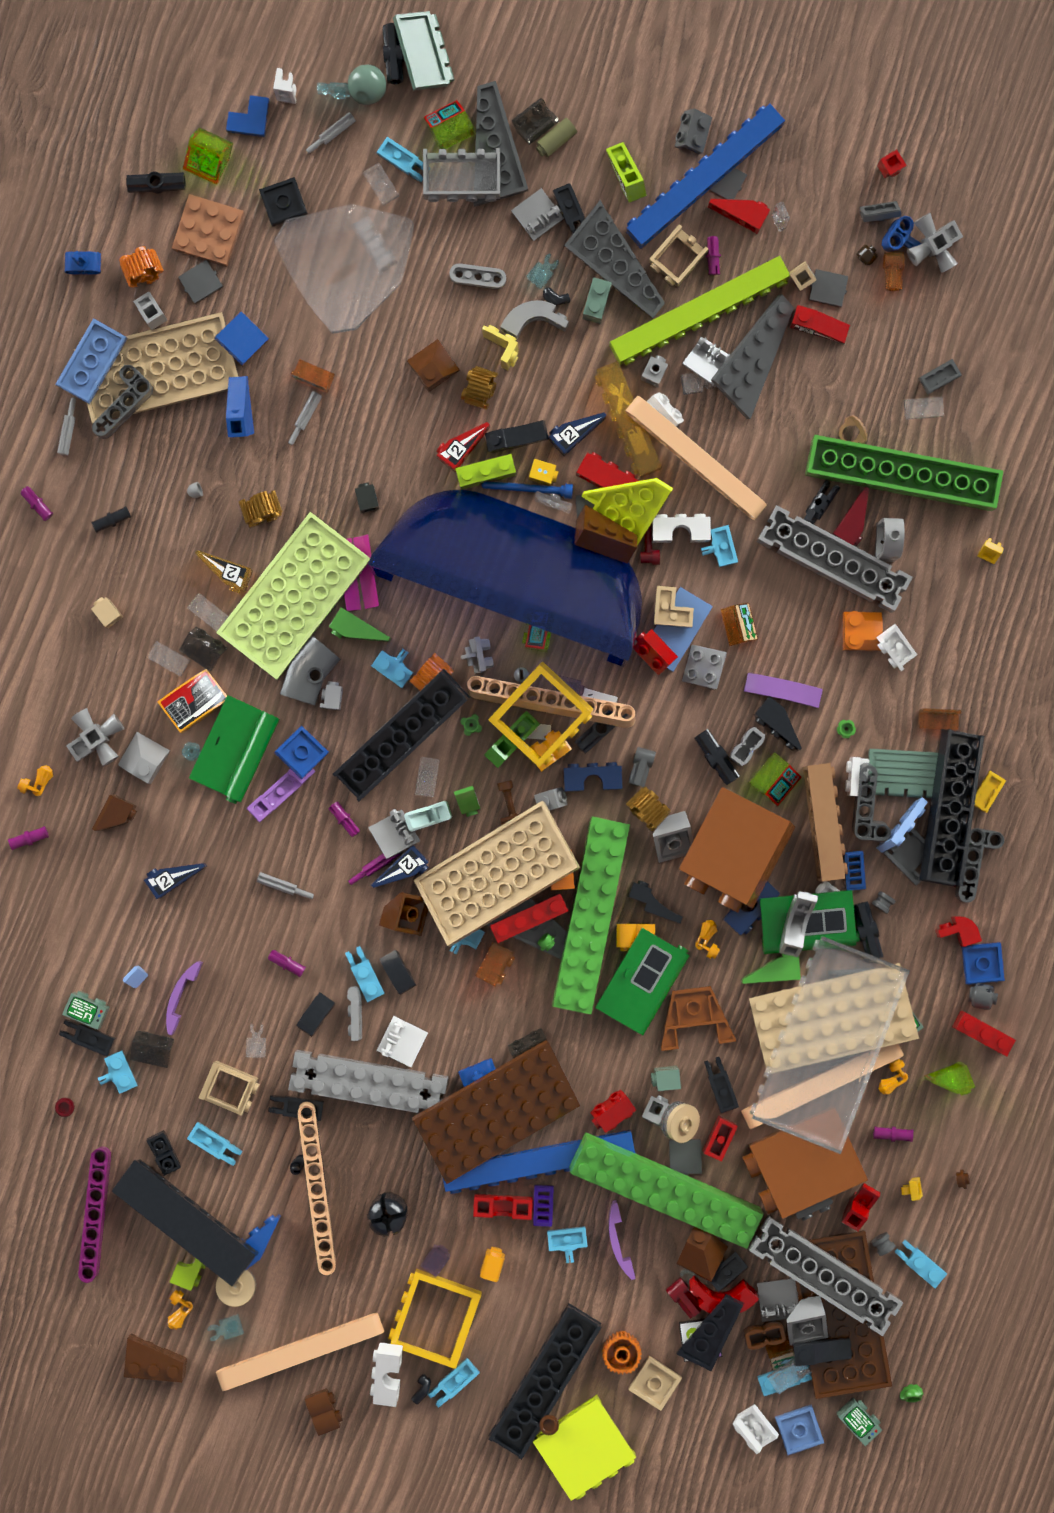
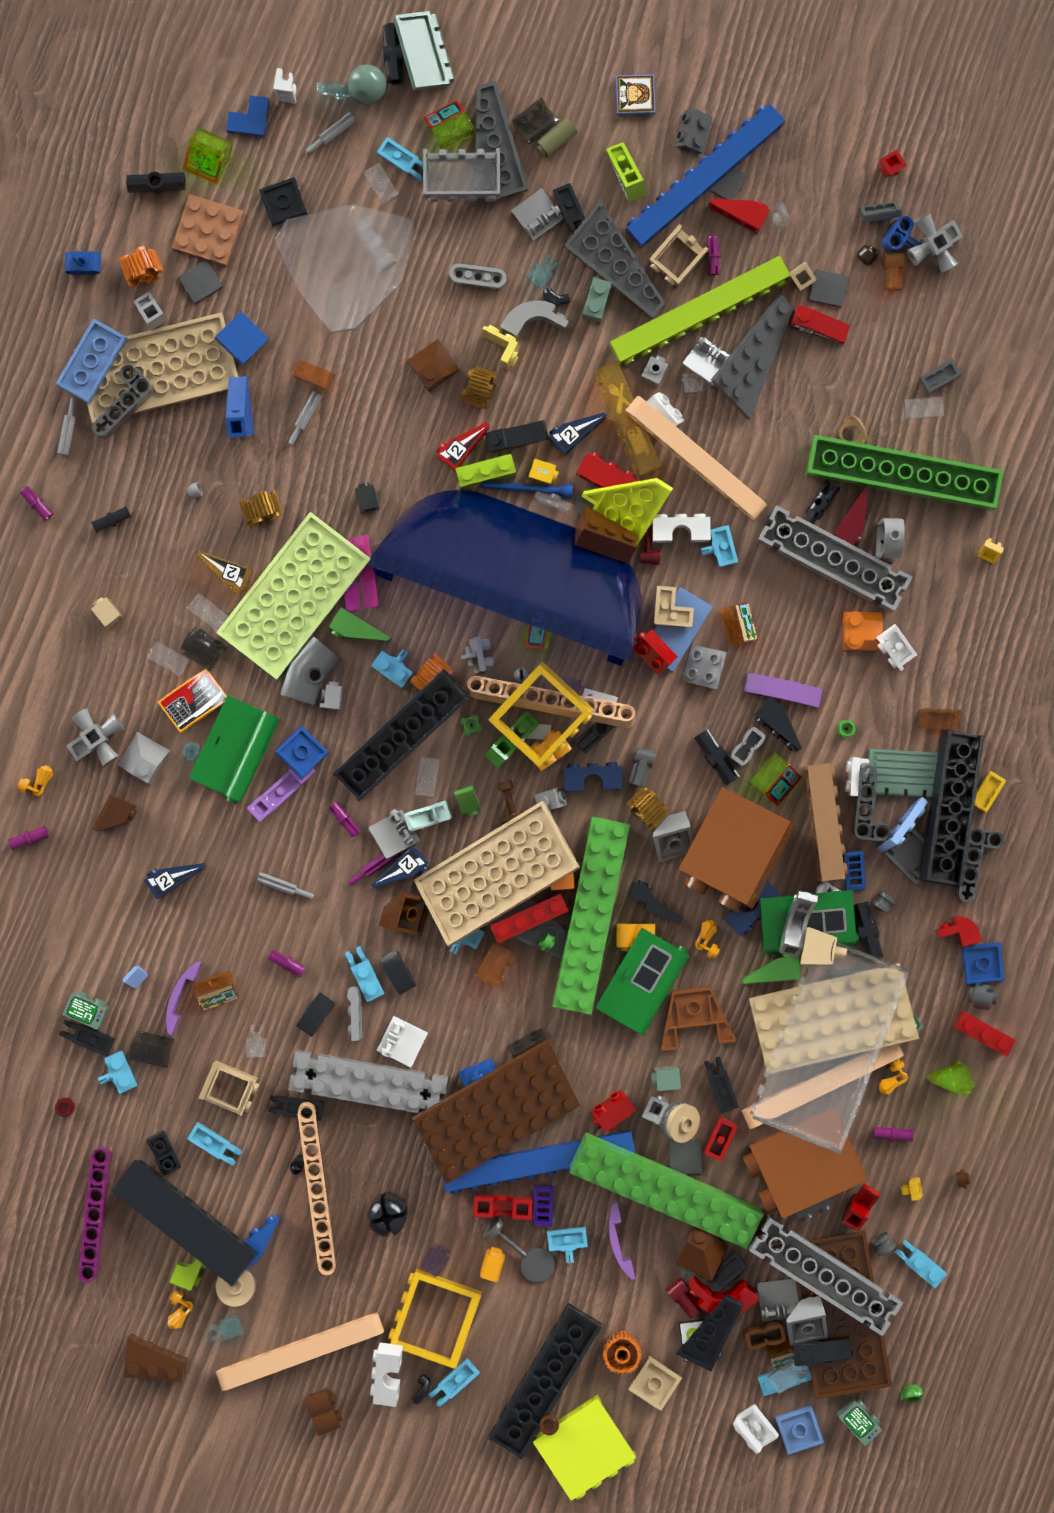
none -> panel [193,971,239,1011]
none -> dark grey piece [482,1216,555,1282]
none -> tile [616,74,655,115]
none -> tan torso [800,927,847,966]

